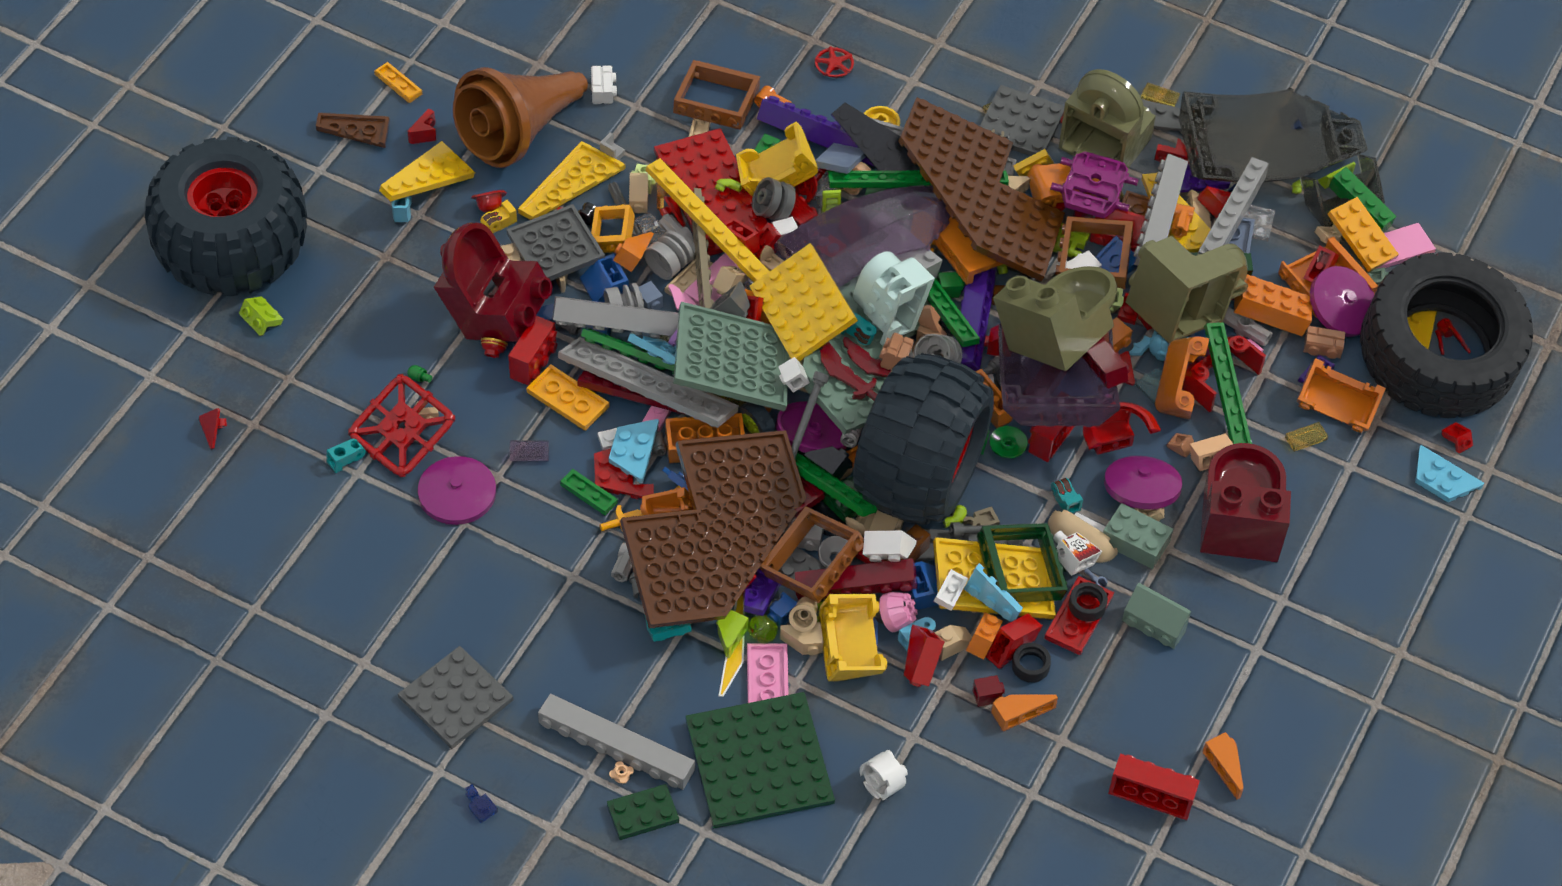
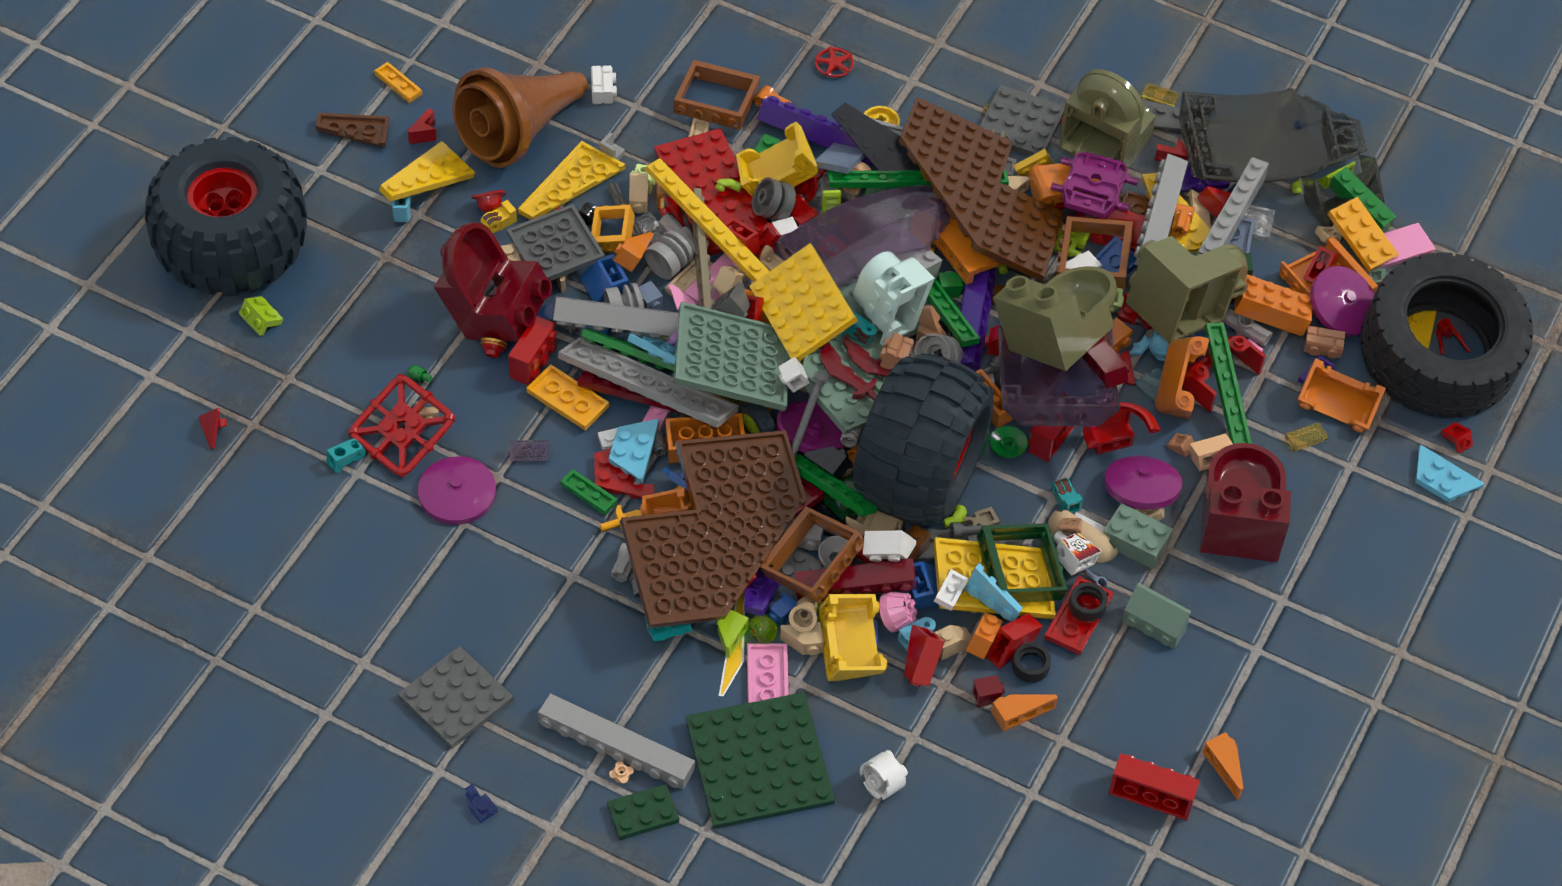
none -> nougat slope [1059,518,1082,533]

